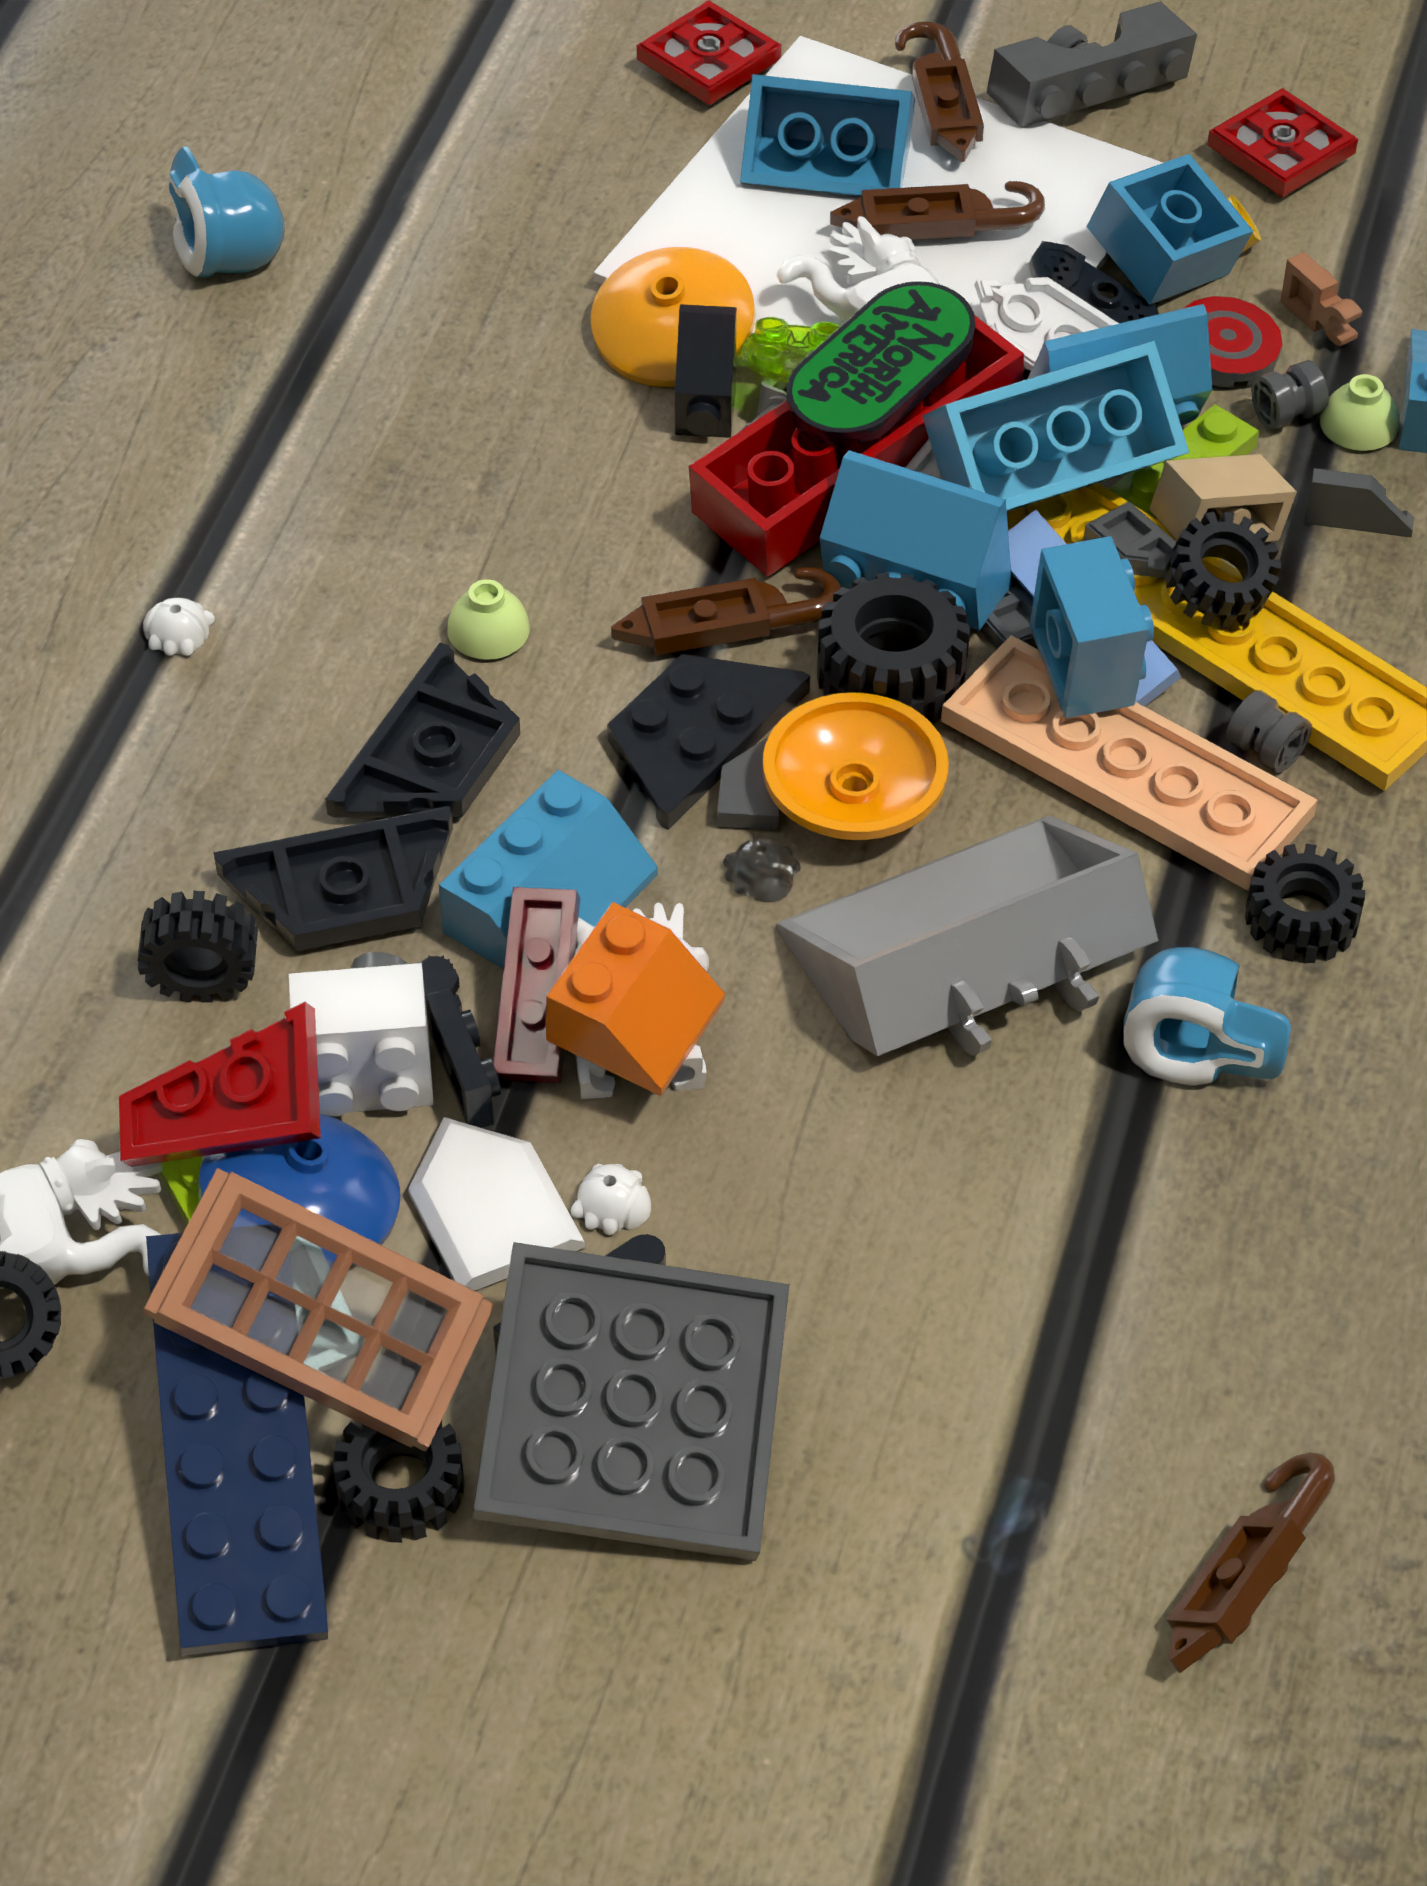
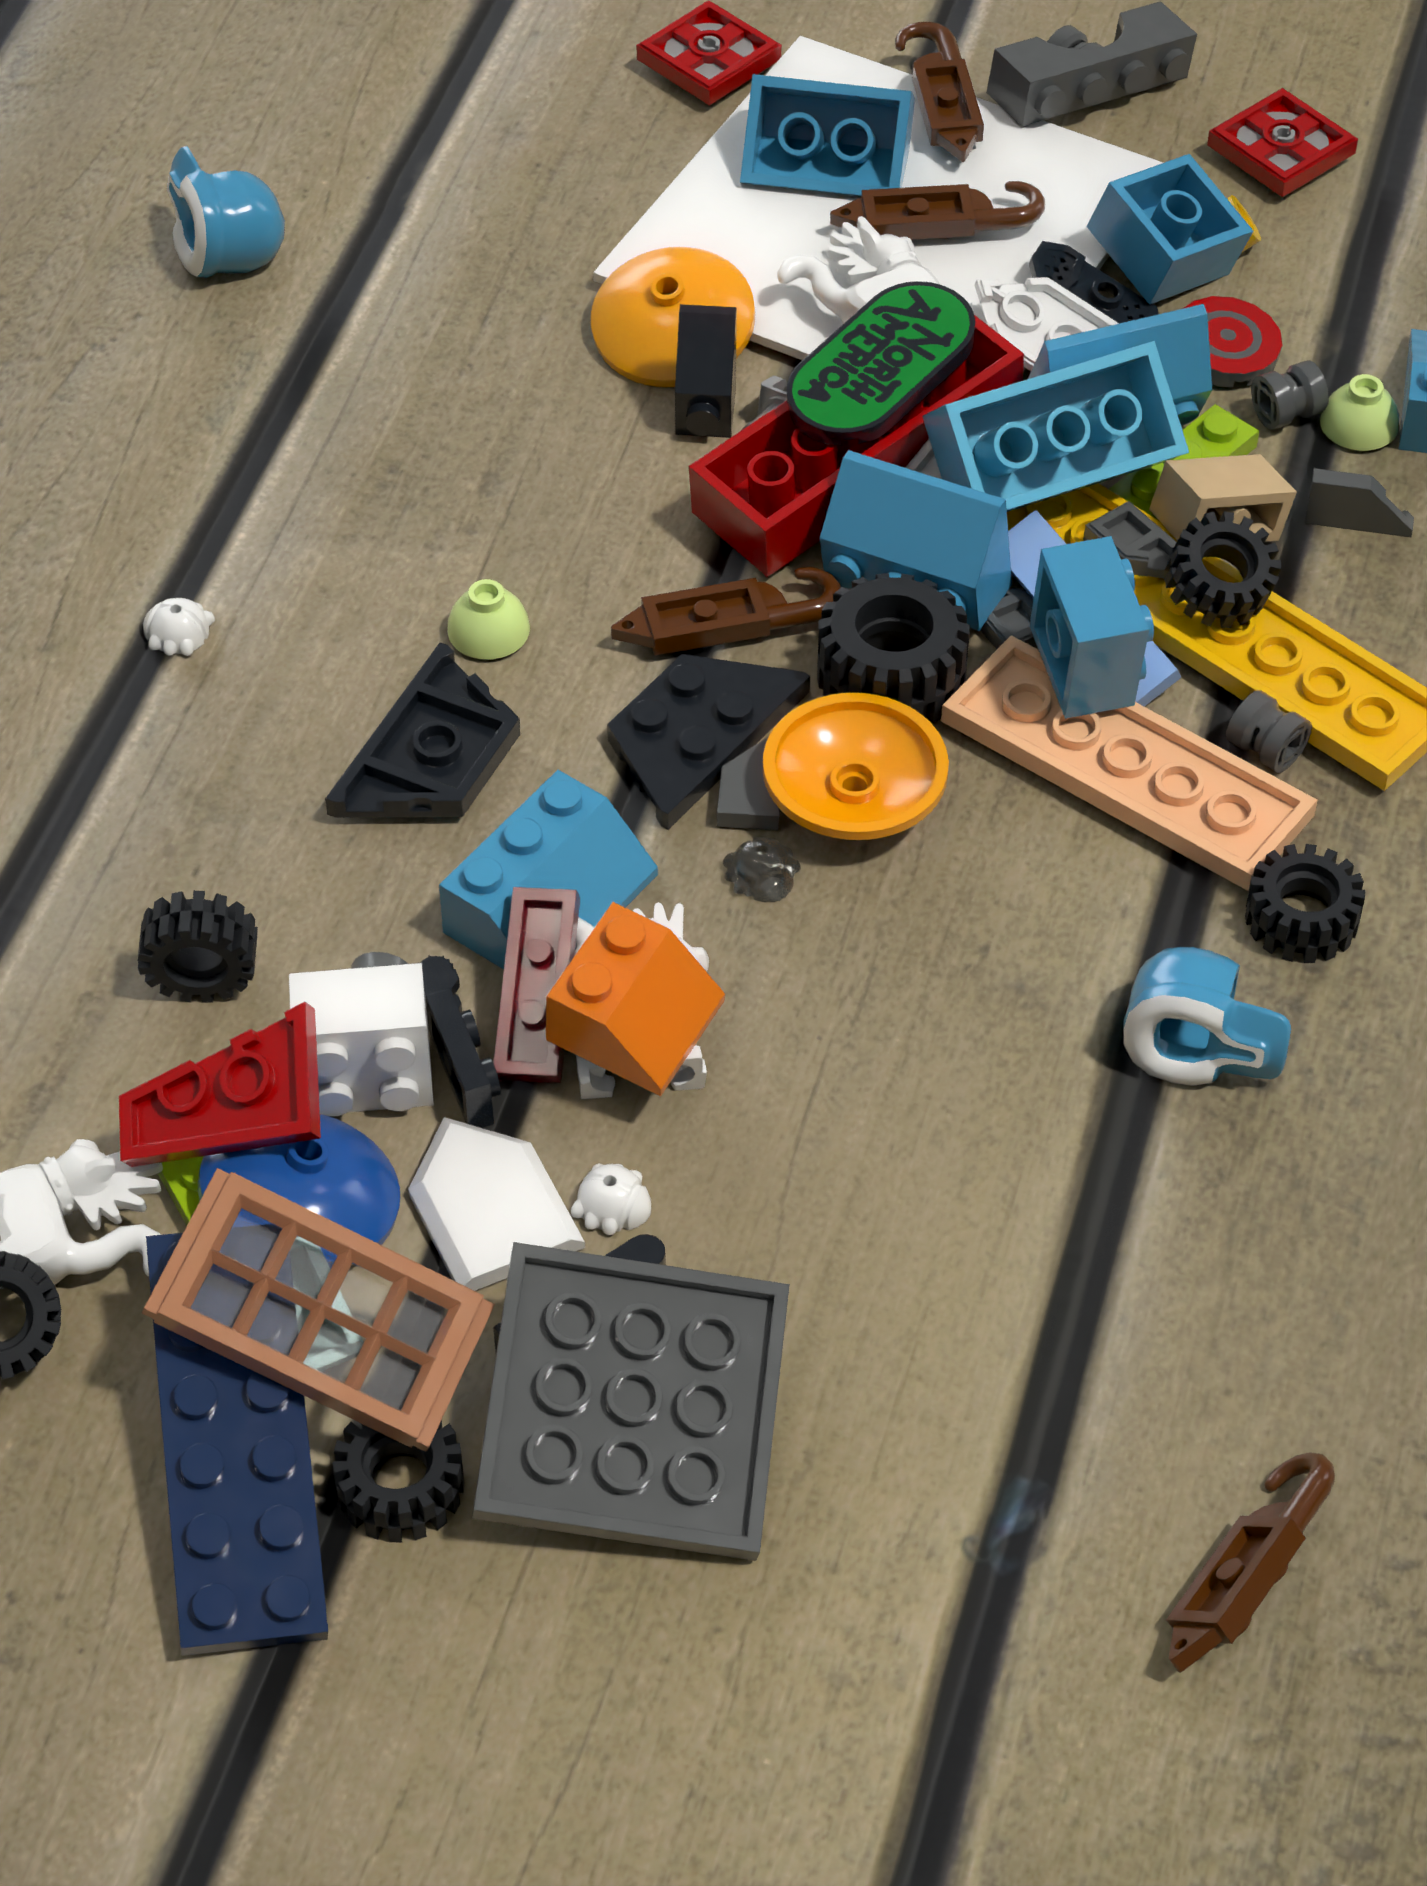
black wing [213,806,453,951] -> none
clear neon green dish [741,317,840,383] -> none
light grey piece [776,815,1158,1056] -> none
nougat plate [1280,252,1362,346] -> none

